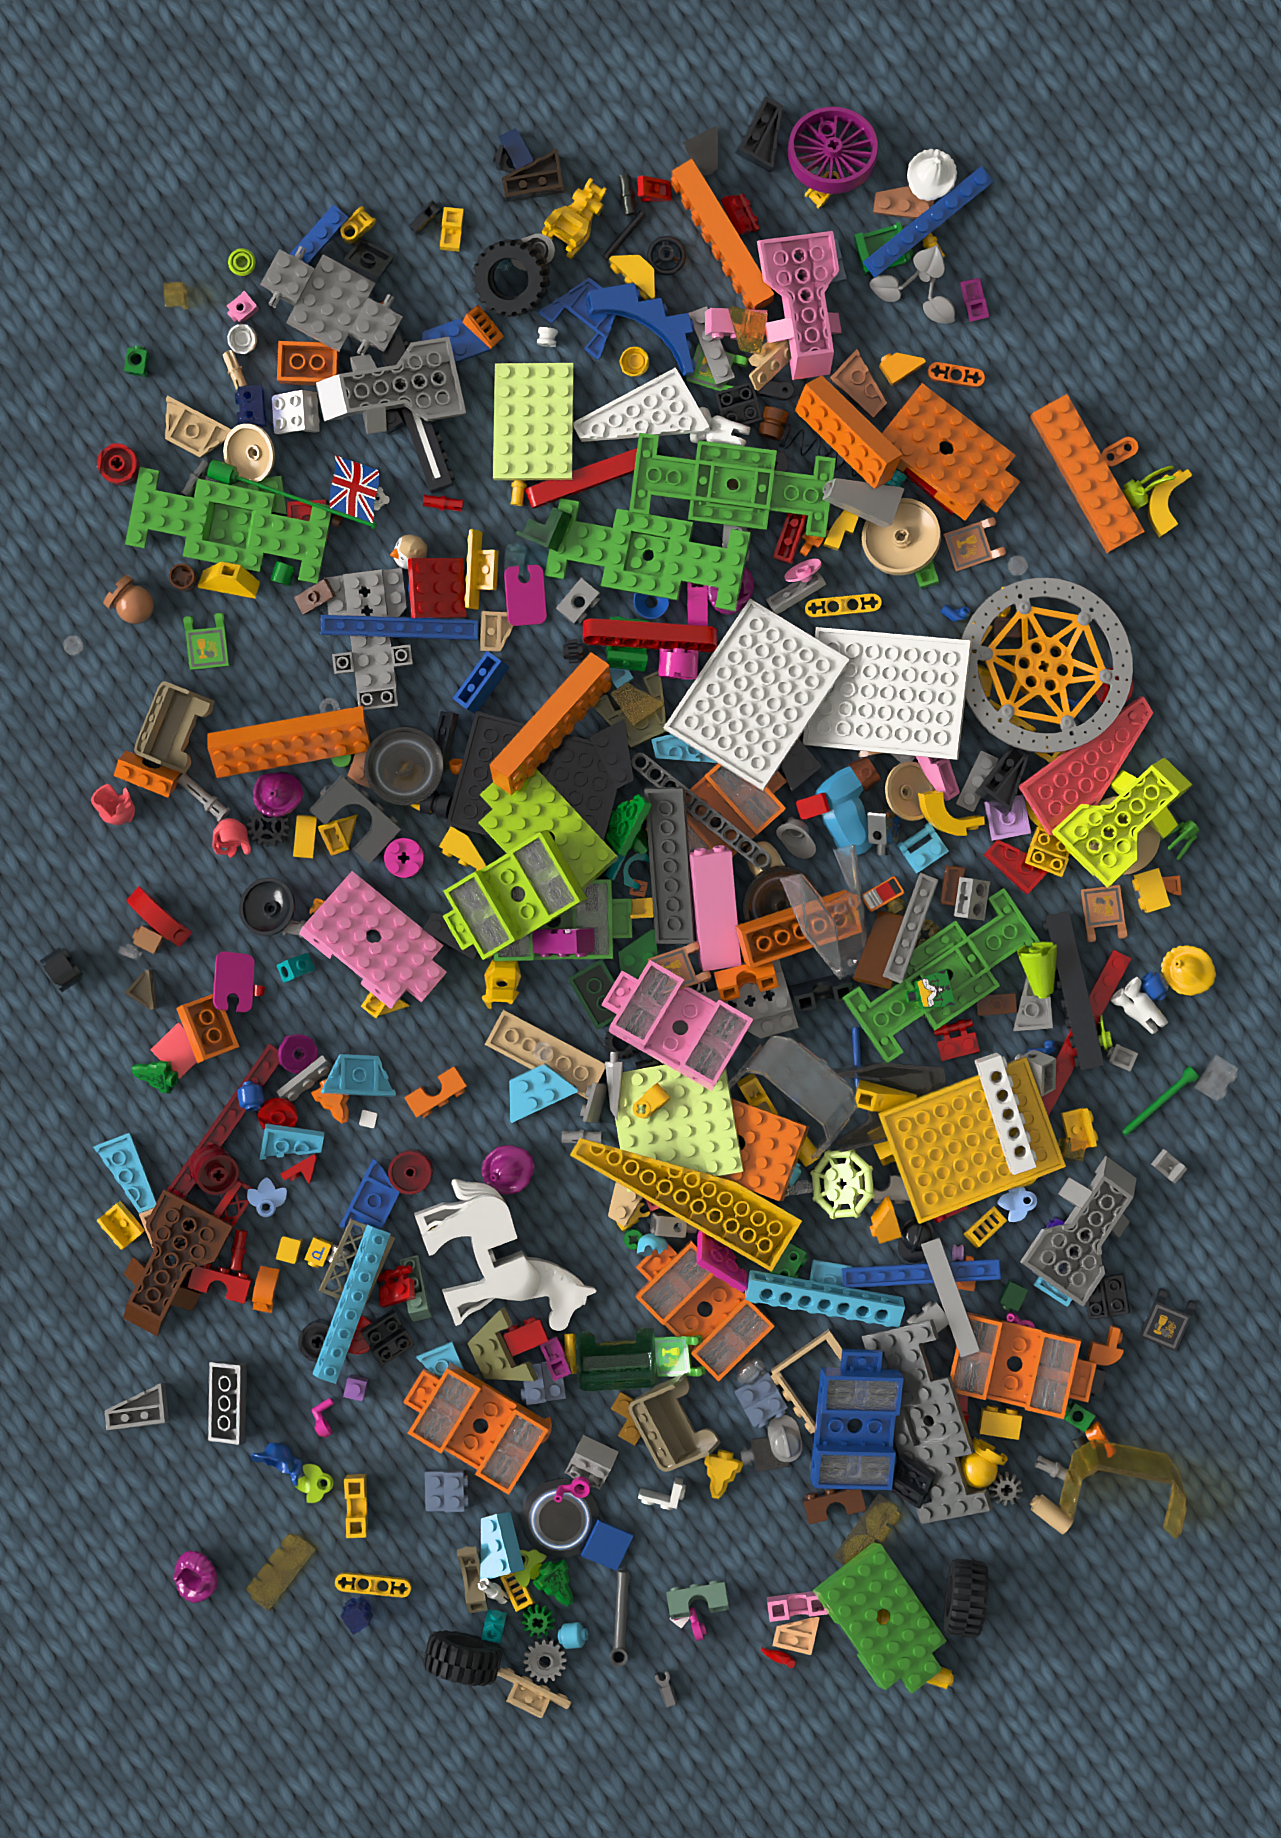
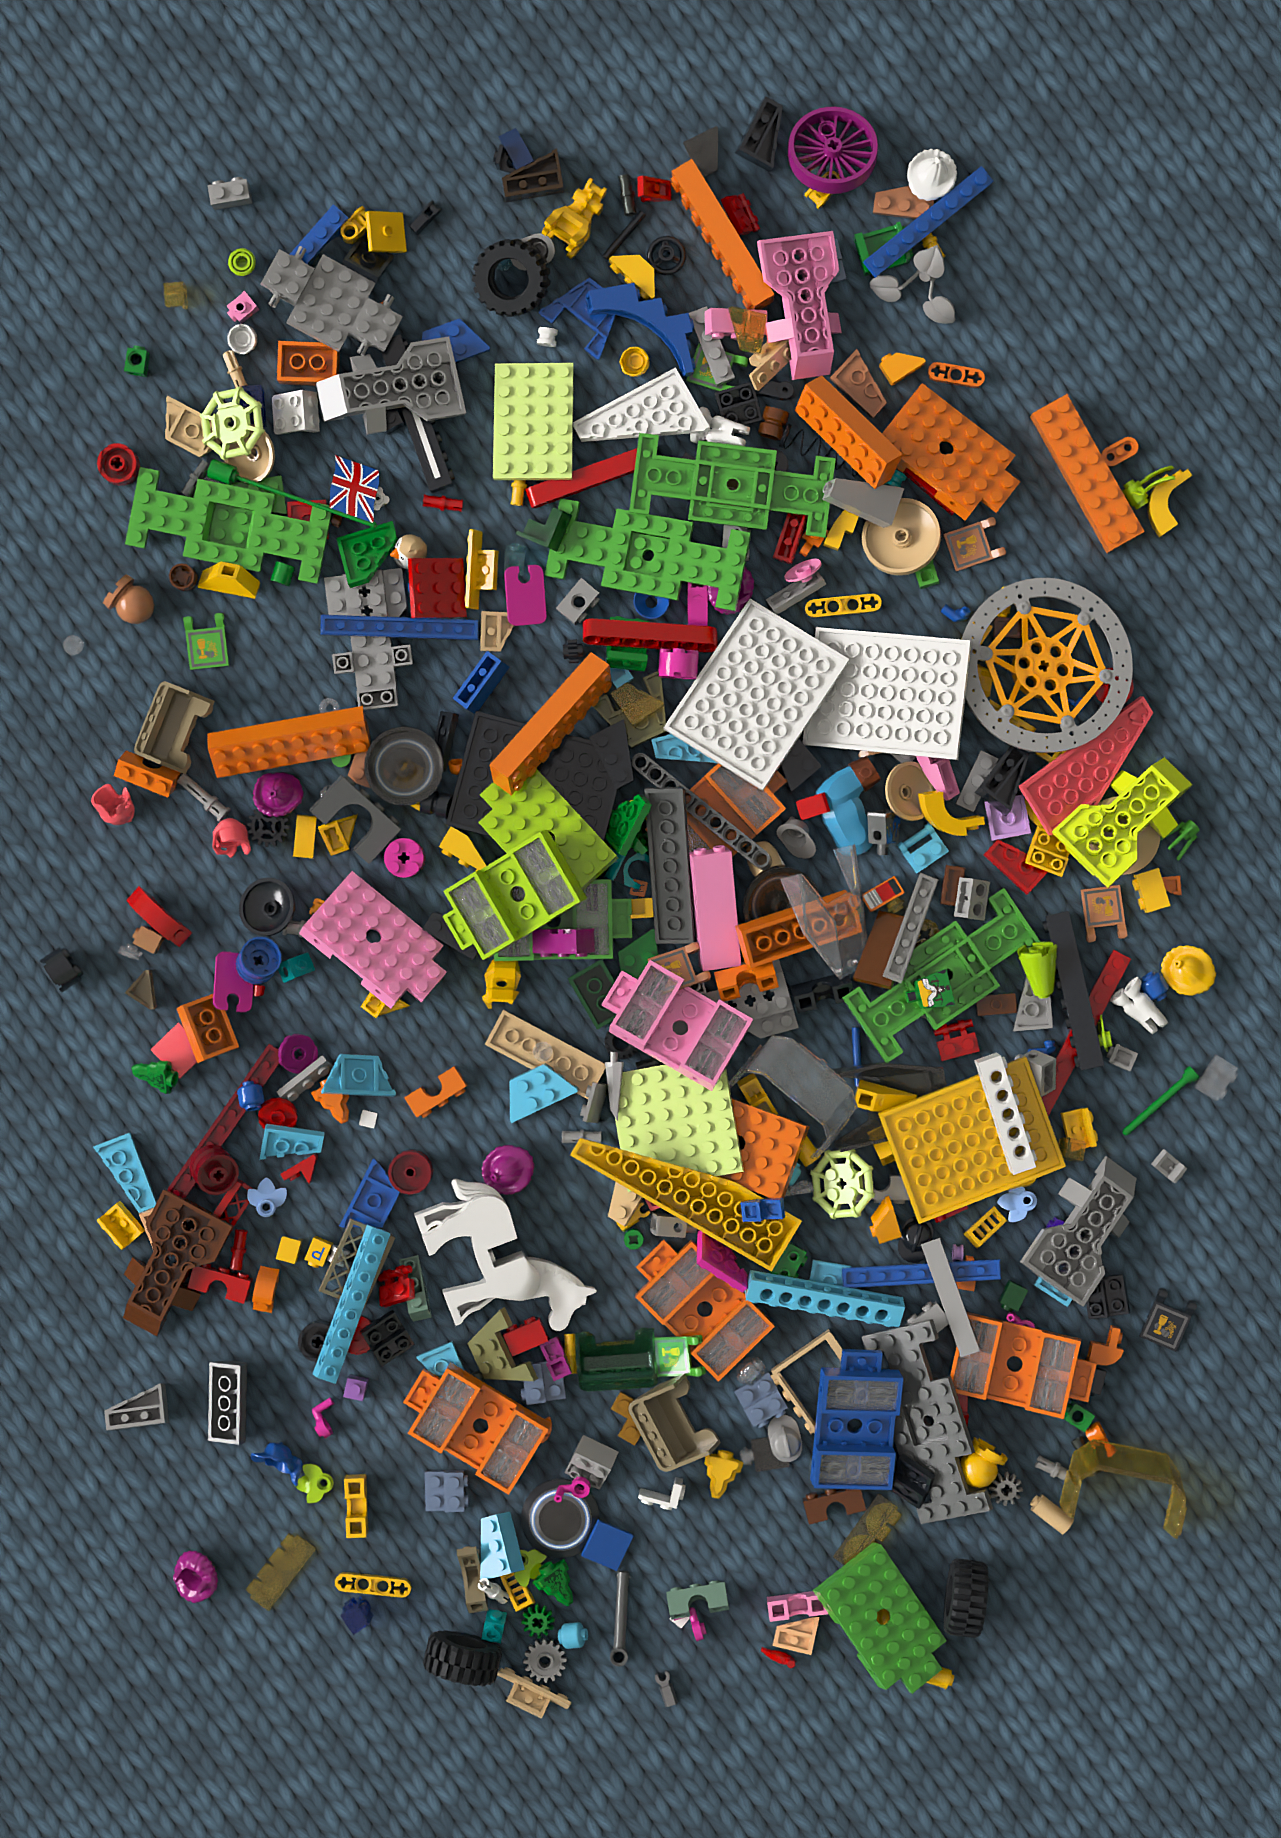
plate [294,579,336,615] -> none
yellow slope [440,207,464,252] -> none
orange slope [462,305,504,349] -> none
yellow piece [632,1083,671,1119] -> none
medium azure hair [637,1233,667,1256] -> none
magenta slope [960,277,989,322] -> none
yellow brick [978,1405,1022,1440] -> none
clear plate [1008,556,1028,576] -> none
none -> yellowish green plate [200,386,265,460]
none -> light grey brick [207,177,253,210]
none -> blue wheel [236,937,281,984]
none -> green plate [336,521,398,588]
none -> yellow plate [365,211,407,253]
none -> blue slope [741,1198,785,1222]

